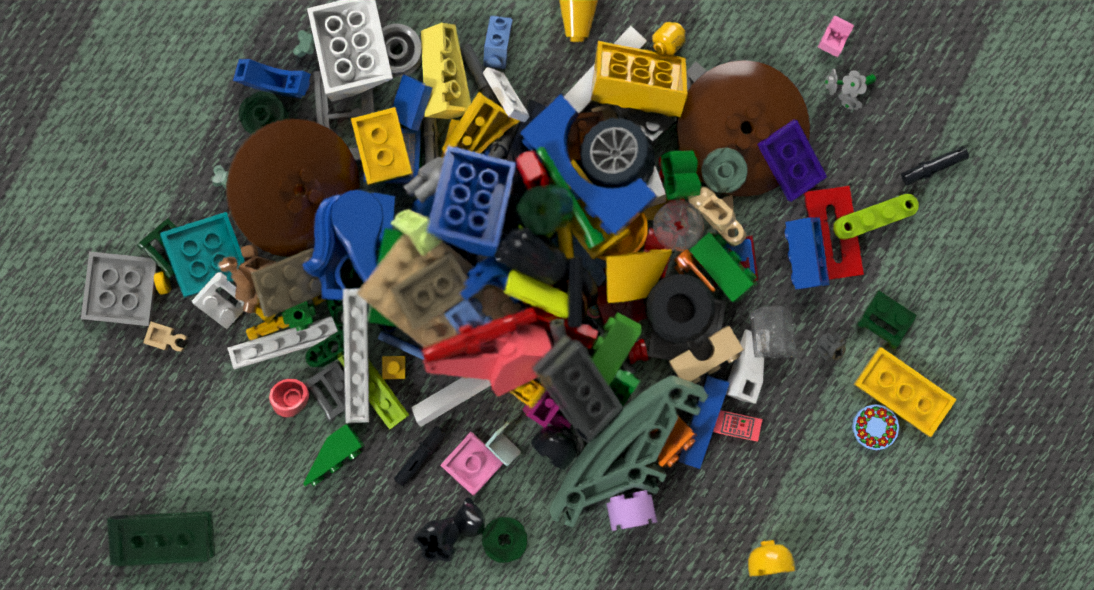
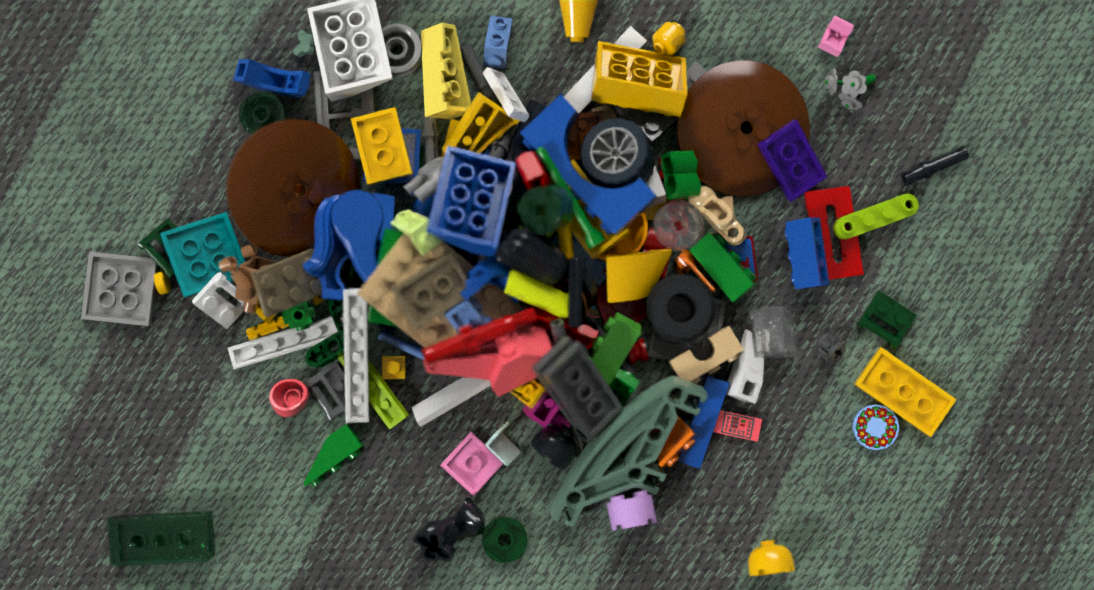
tan plate [143,322,188,351] -> none
sand green piece [212,165,228,189] -> none
blue tile [392,74,432,131] -> none
black axle [394,426,446,487] -> none
sand green tile [702,147,747,193] -> none

